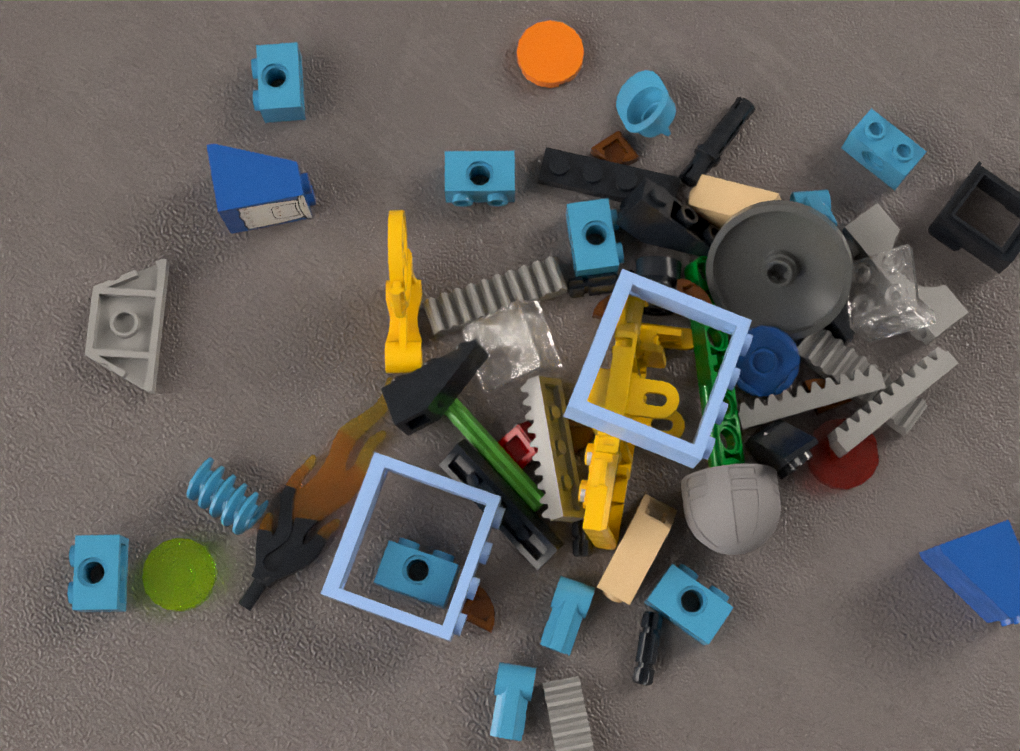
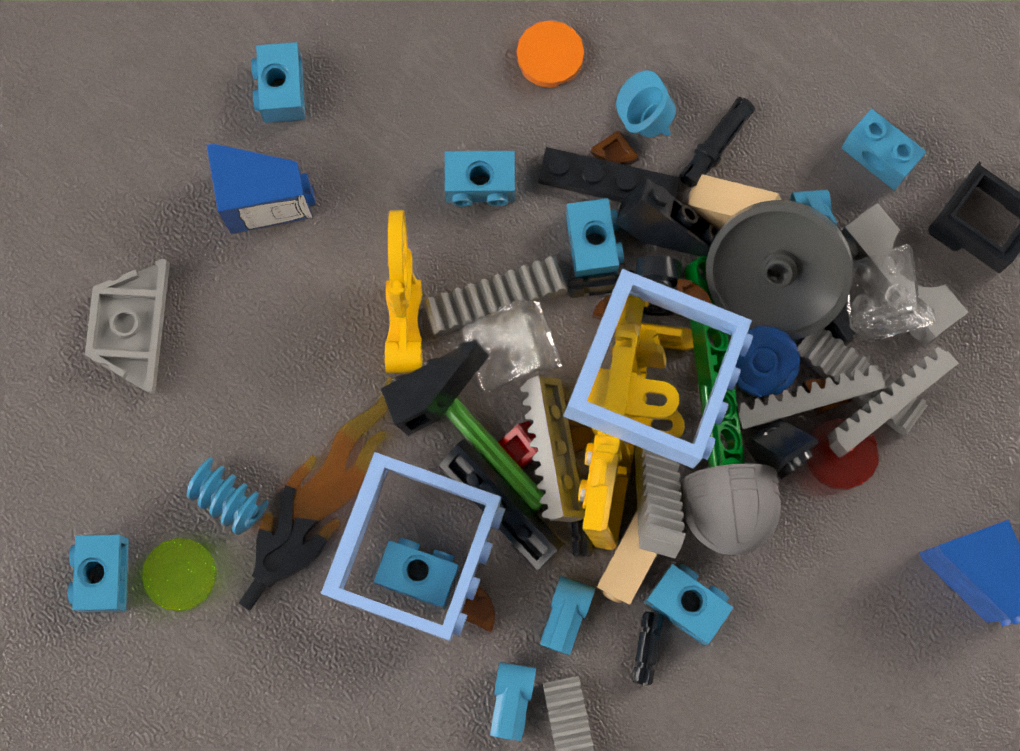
none -> light grey gear [635,446,685,558]

